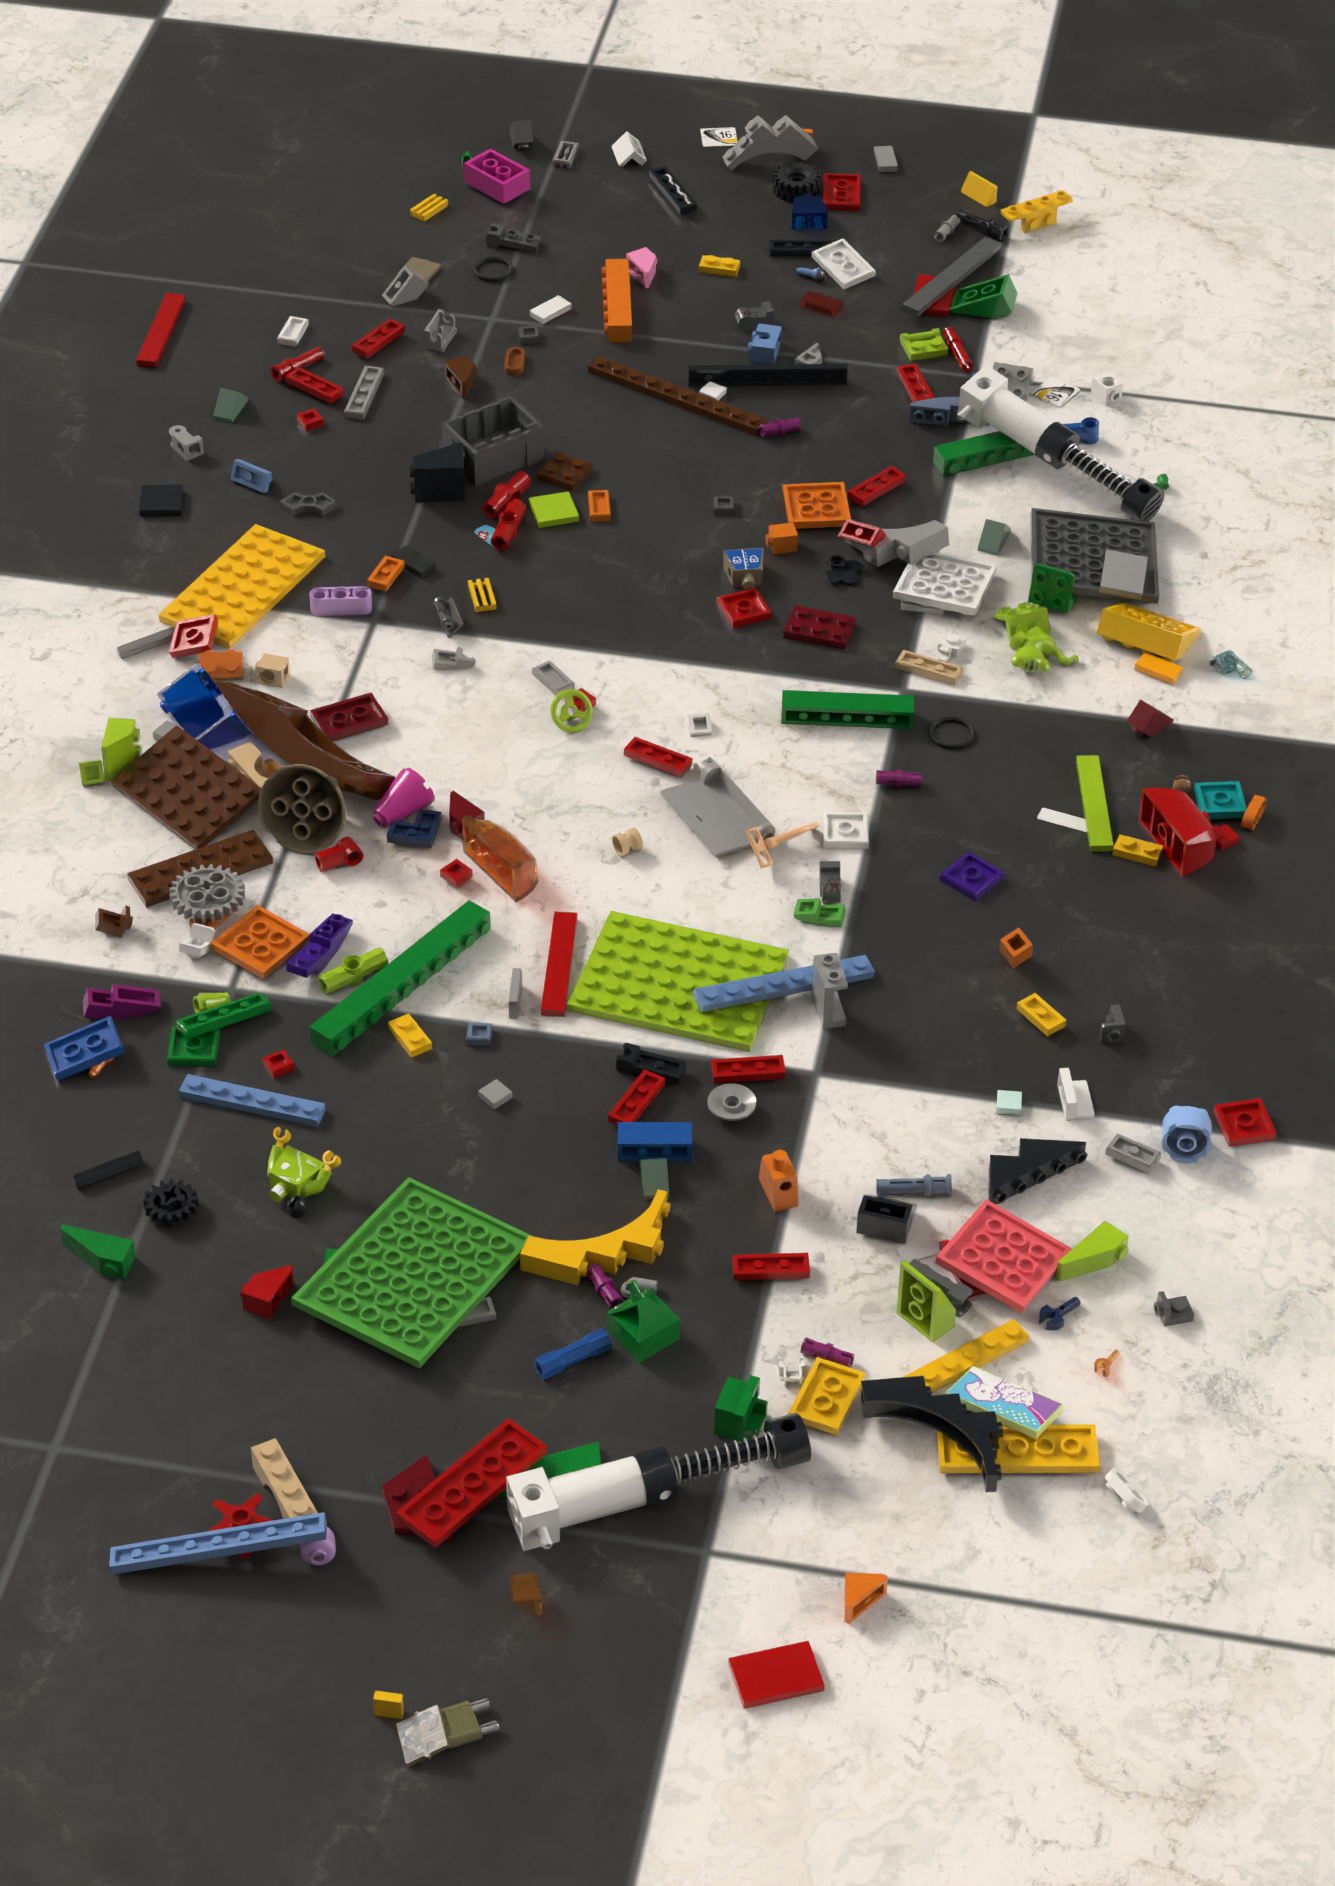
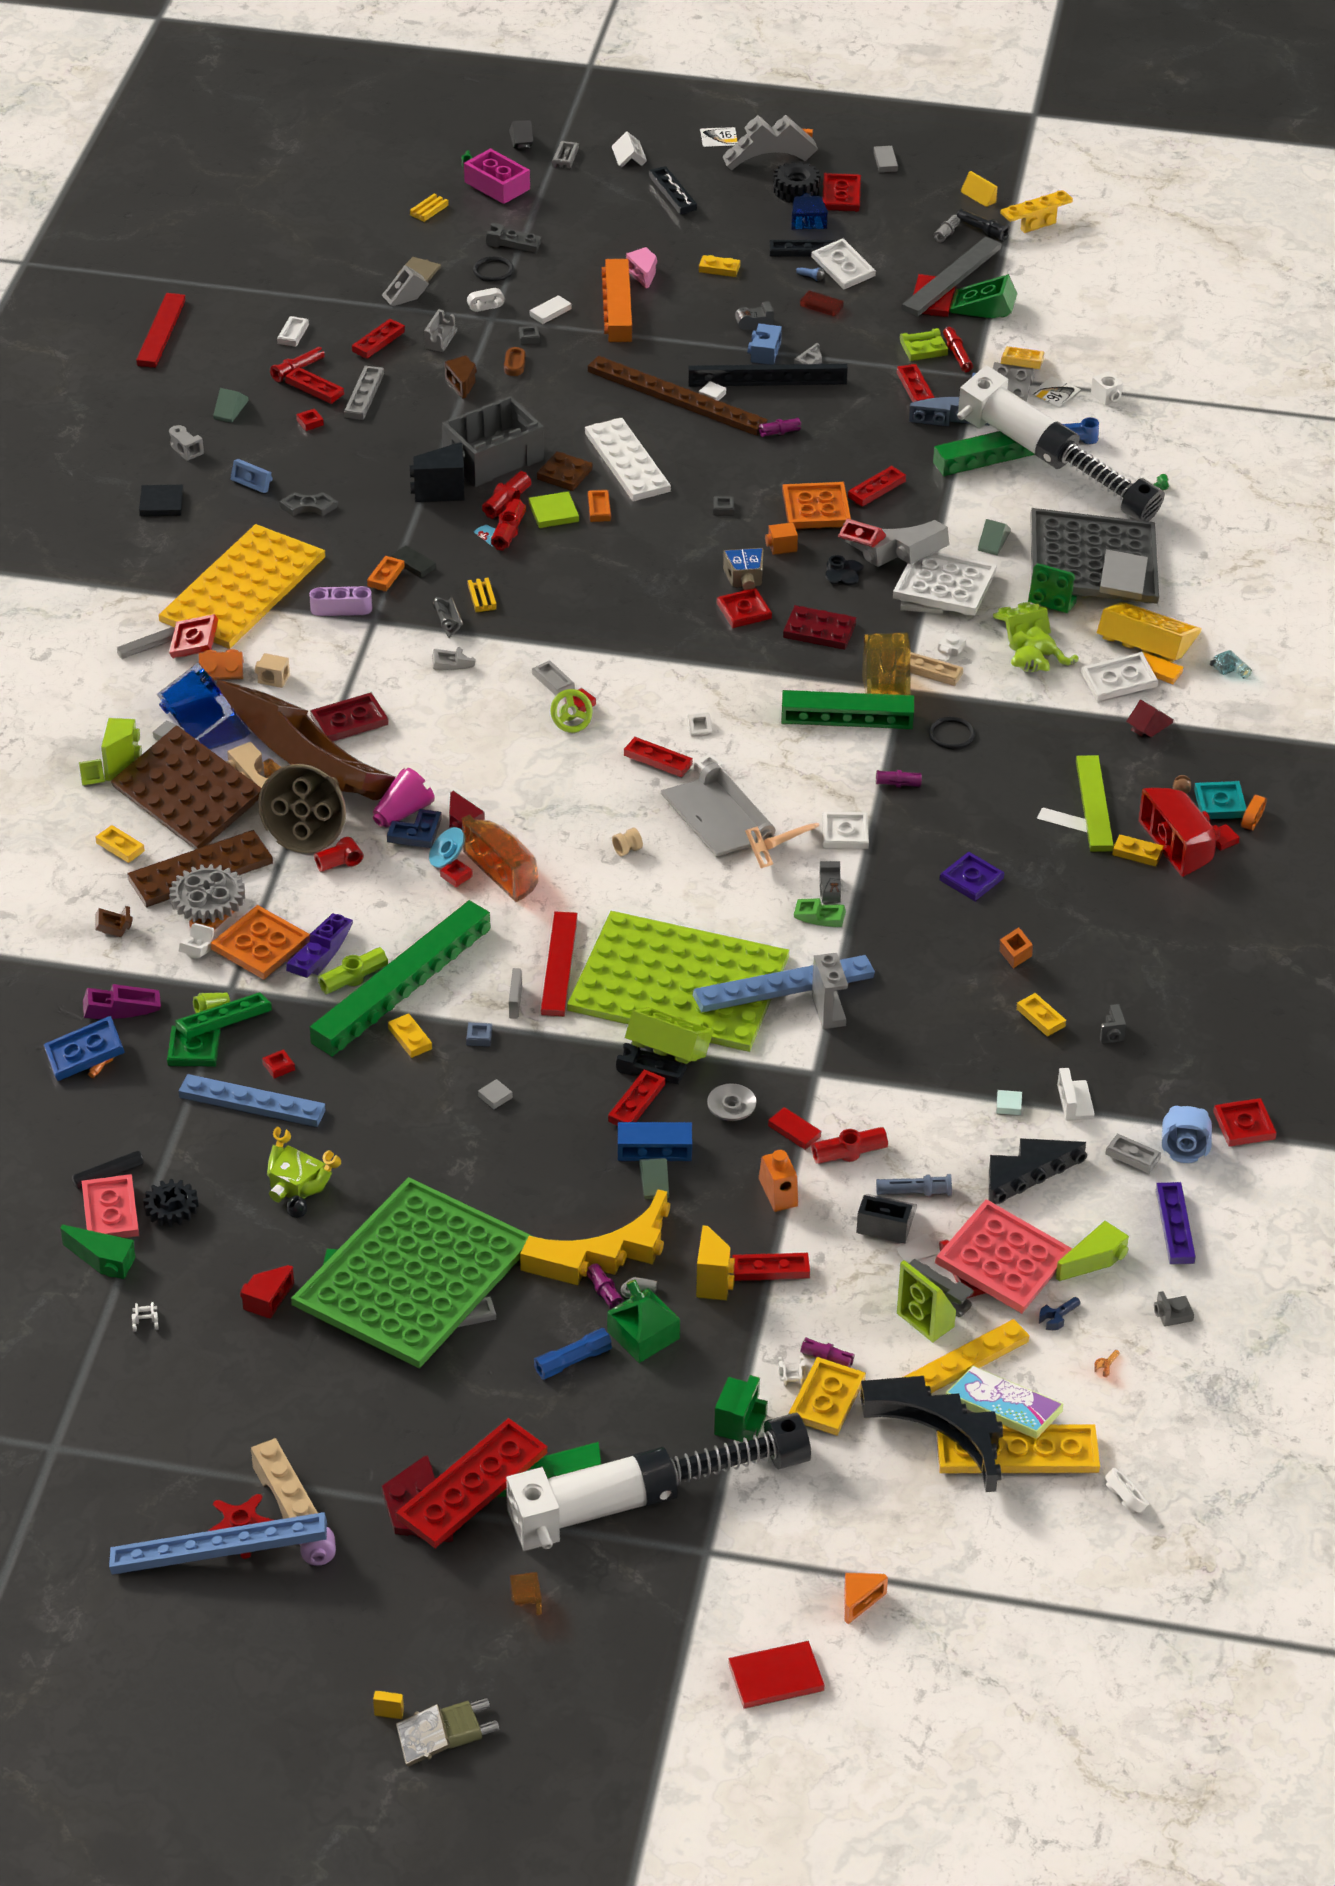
red plate [711,1055,786,1084] -> none
none -> coral plate [82,1174,139,1238]
none -> yellow plate [95,825,145,863]
none -> white piece [132,1302,159,1332]
none -> medium azure dish [429,827,465,868]
none -> white beam [467,288,505,312]
none -> white plate [585,418,671,501]
none -> lime brick [624,1007,714,1063]
none -> yellow slope [696,1225,735,1300]
none -> red tile [768,1107,822,1150]
none -> red piece [811,1127,888,1164]
none -> clear yellow slope [862,633,910,695]
none -> yellow tile [1001,346,1045,369]
none -> white tile [1081,652,1158,702]
none -> dark purple plate [1156,1182,1196,1264]

